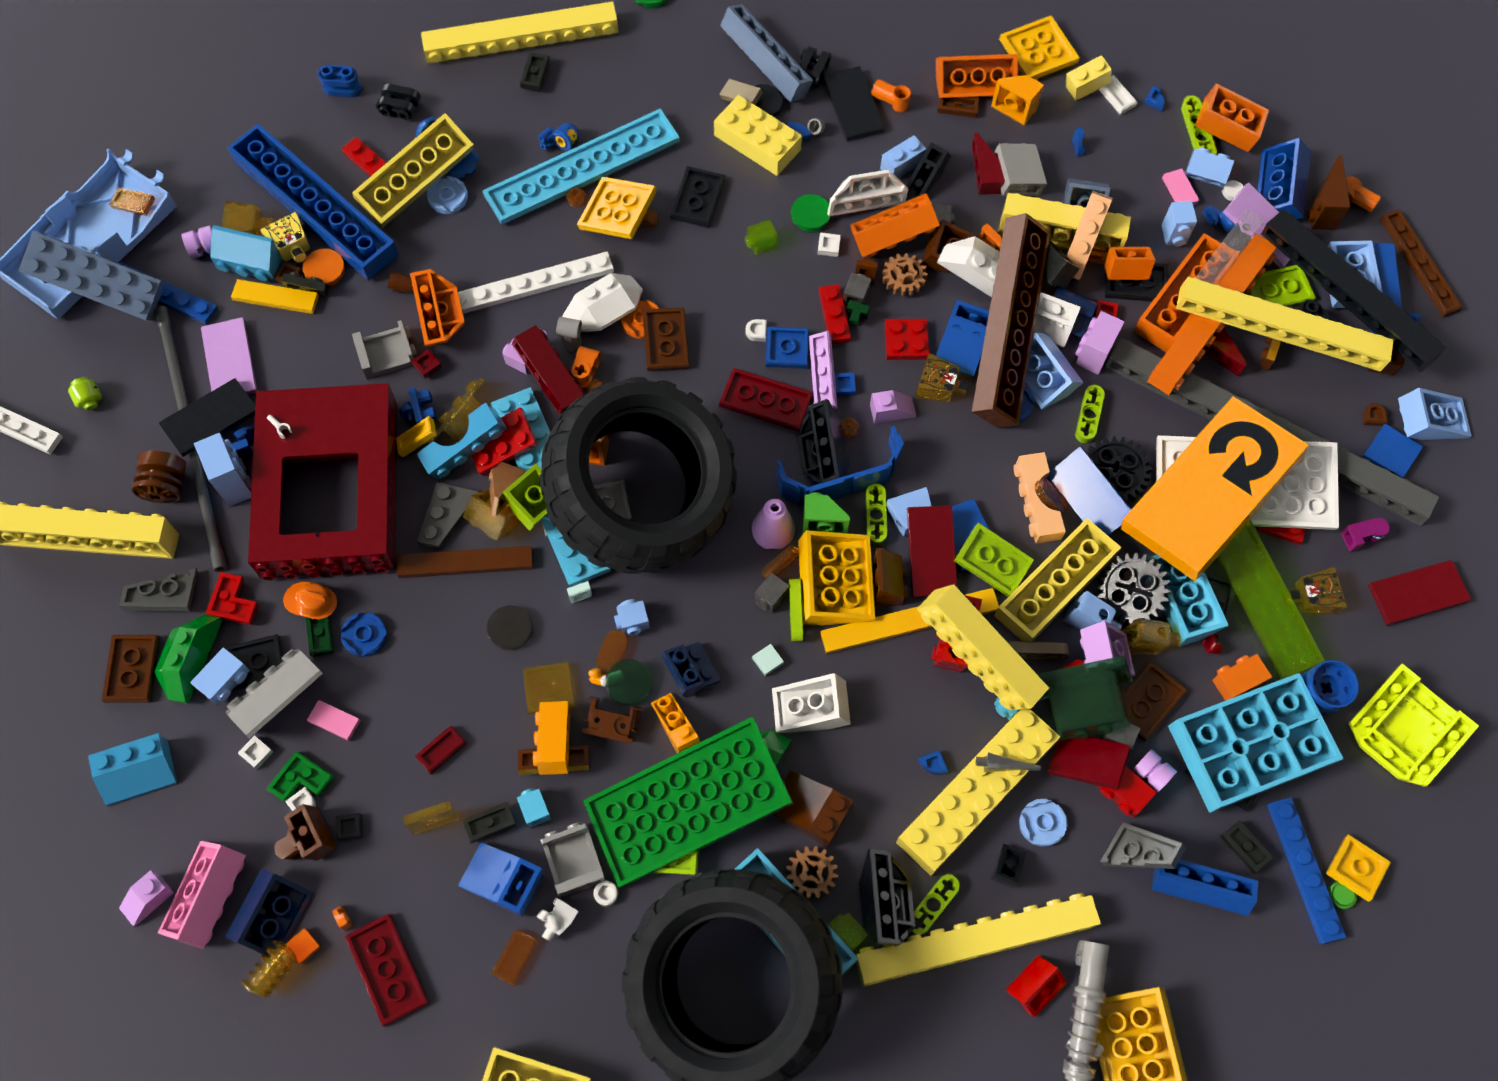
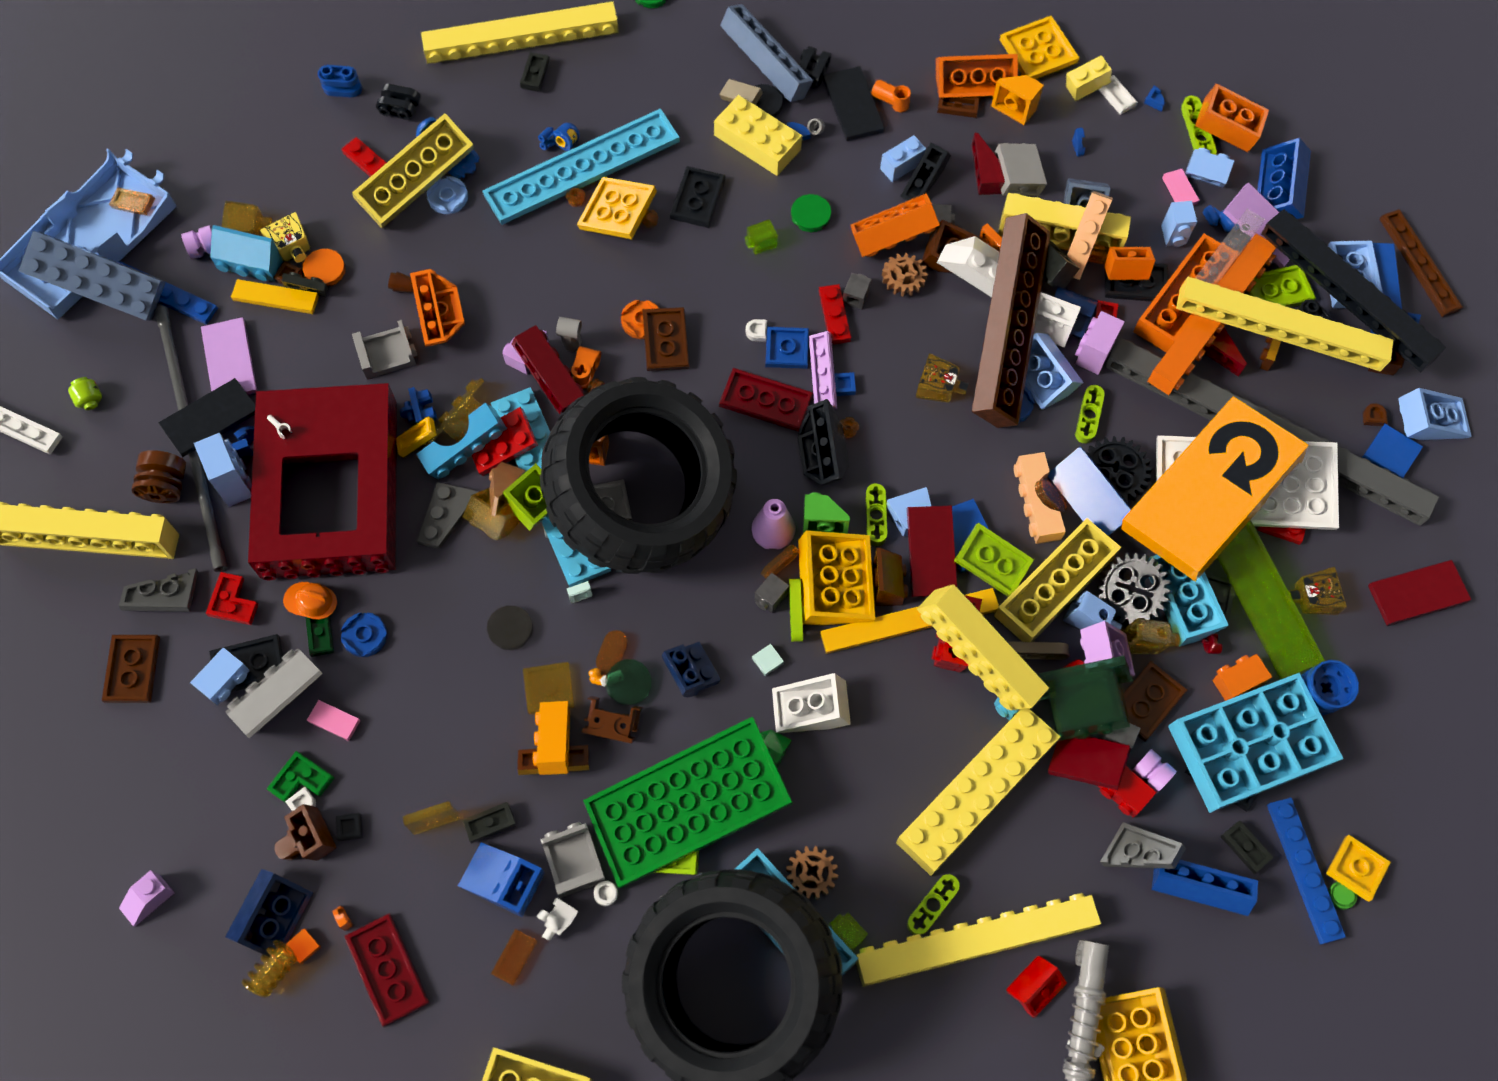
dark azure slope [88,733,177,806] -> none
green wedge [154,615,223,704] -> none
bright pink slope [158,841,246,949] -> none
blue brick [227,124,399,281] -> none
white tile [238,735,273,769] -> none
reddish brown tile [397,546,533,578] -> none
dark red plate [411,349,442,379] -> none
dark red tile [415,725,467,774] -> none
white plate [458,251,614,314] -> none
medium azure brick [517,788,552,829] -> none
white wedge [562,273,643,332] -> none
light blue brick [614,599,650,636] -> none
light orange slope [651,693,700,754] -> none
reddish brown slope [772,771,853,847] -> none
blue windscreen [776,426,904,504] -> none
white tile [818,233,840,257] -> none
white wedge [828,170,908,216] -> none
dark green tile [847,300,870,326] -> none
reddish brown tile [855,257,878,284] -> none
black wedge [859,848,915,946] -> none
lavender slope [870,390,916,424] -> none
red plate [884,319,929,360] -> none
blue tile [918,750,949,775] -> none
blue slope [933,300,989,377] -> none
flat silver piece [975,752,1041,772] -> none
black slope [991,844,1026,888] -> none
light blue tile [1019,799,1068,847] -> none
white tile [1222,180,1244,201] -> none
reddish brown slope [1307,155,1350,230] -> none
magenta leg [1341,518,1390,552] -> none
orange piece [1346,176,1381,212] -> none
neon yellow wedge [1348,664,1479,787] -> none

